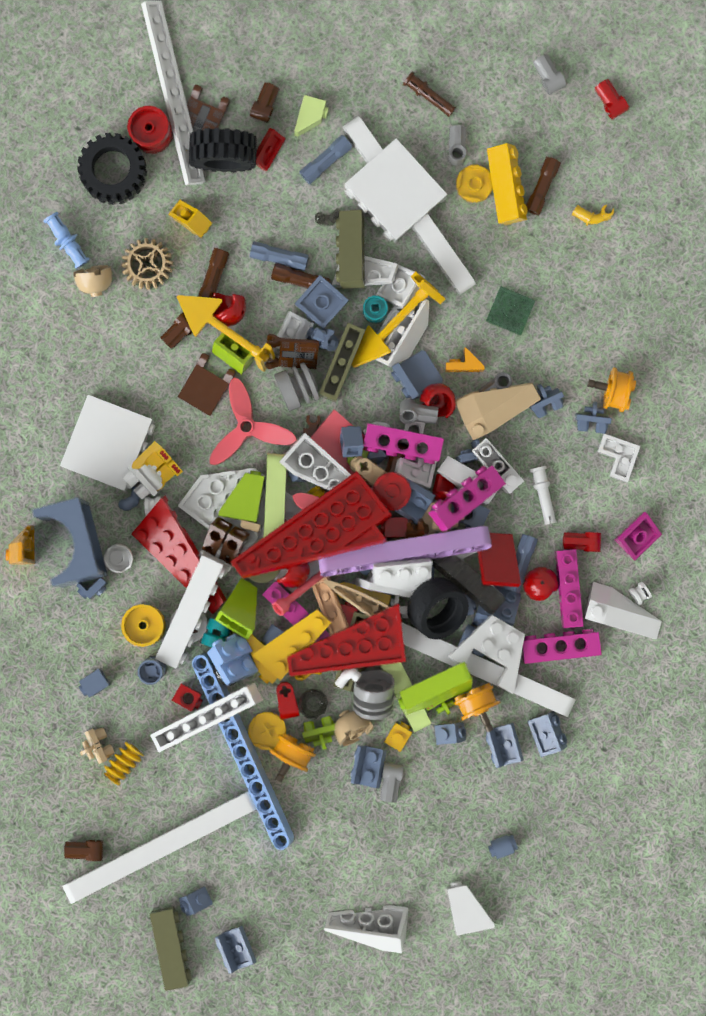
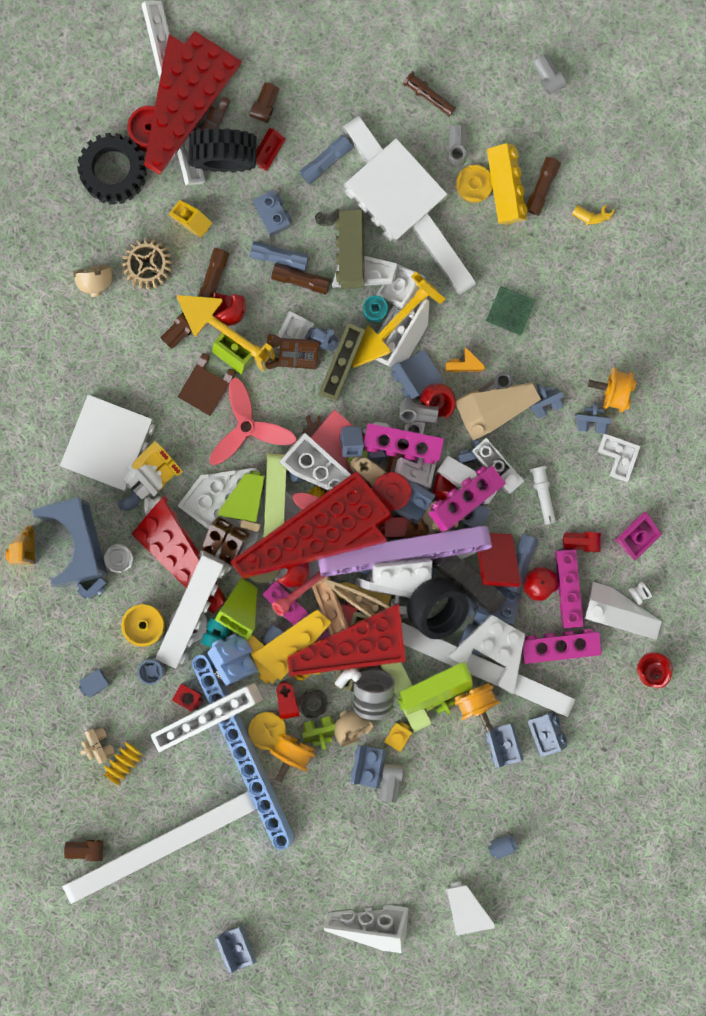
light blue piece [44,212,90,269] -> none
olive brick [150,907,192,991] -> none
sand blue bracket [179,886,213,916] -> none
light grey wheel [274,362,319,412] -> none
yellowish green slope [294,95,329,137] -> none
sand blue bracket [295,275,349,330] -> none
sand blue bracket [434,722,466,745] -> none
red piece [594,79,629,120] -> none
none -> red wing [144,30,242,175]
none -> sand blue brick [253,190,292,237]
none -> red piece [637,652,673,689]

